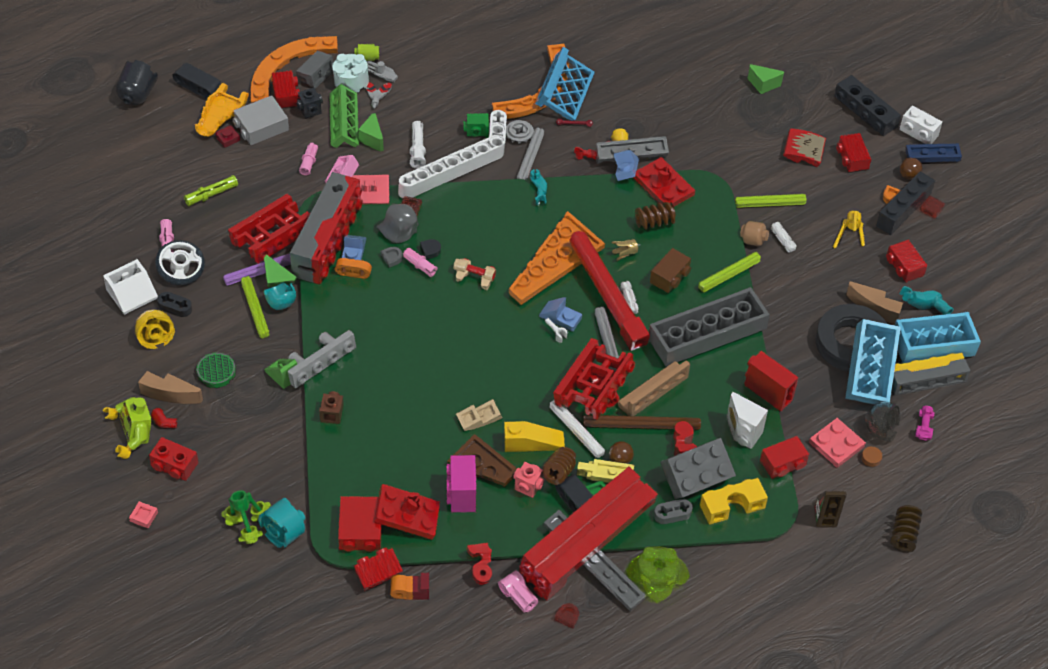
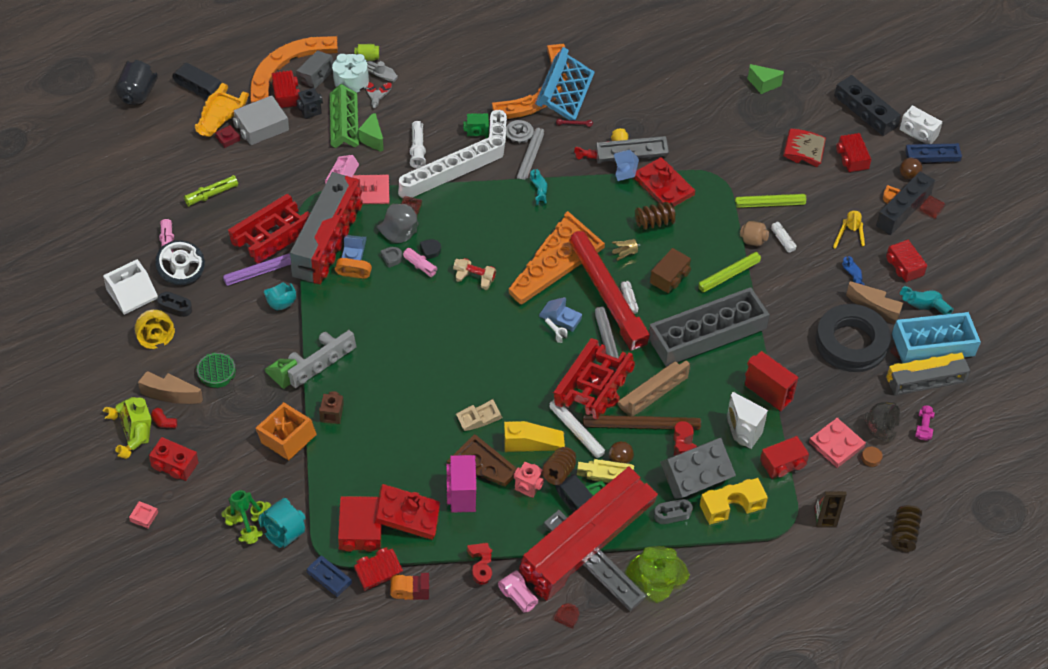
lime axle [241,276,269,338] -> none
bright green slope [264,255,297,287] -> none
bright pink axle [299,143,318,176] -> none
medium azure brick [846,319,901,406] -> none
none -> orange brick [256,402,317,460]
none -> dark blue plate [307,555,352,597]
none -> blue arm [842,256,865,285]

